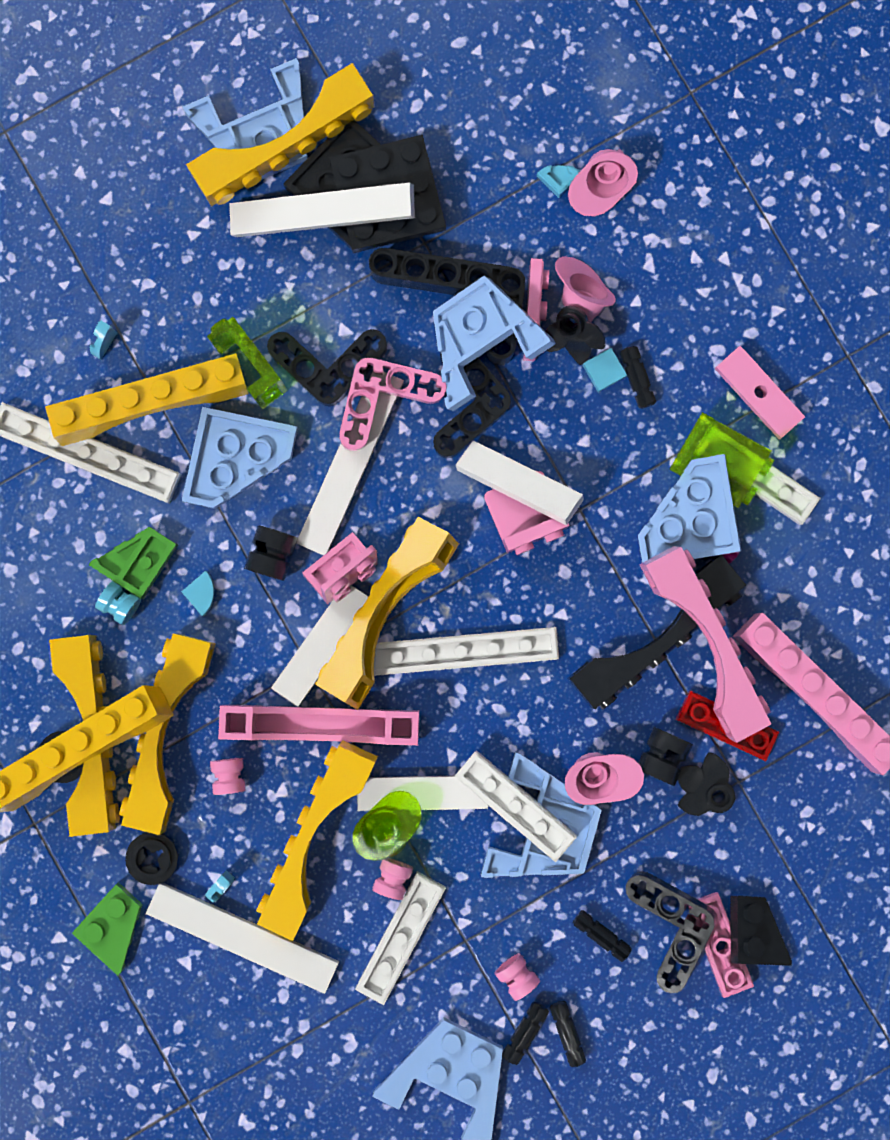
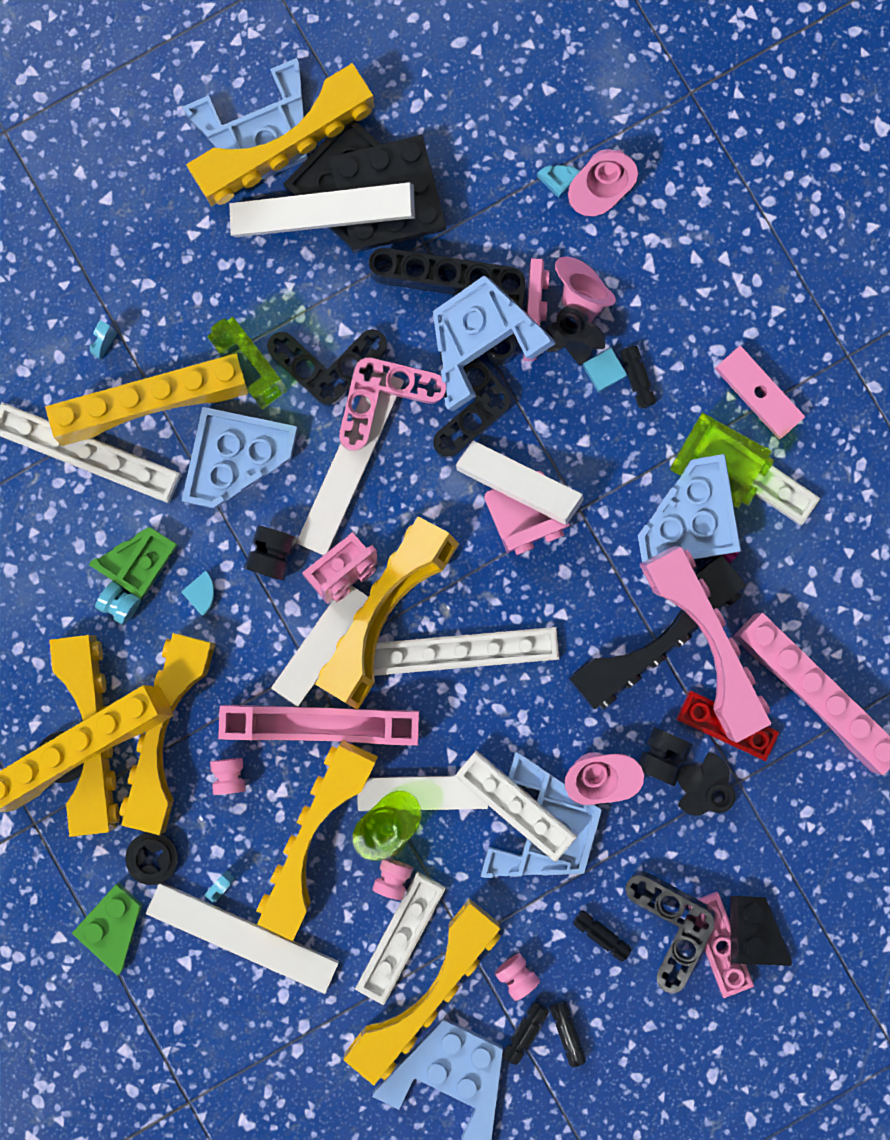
none -> yellow arch [343,898,501,1085]

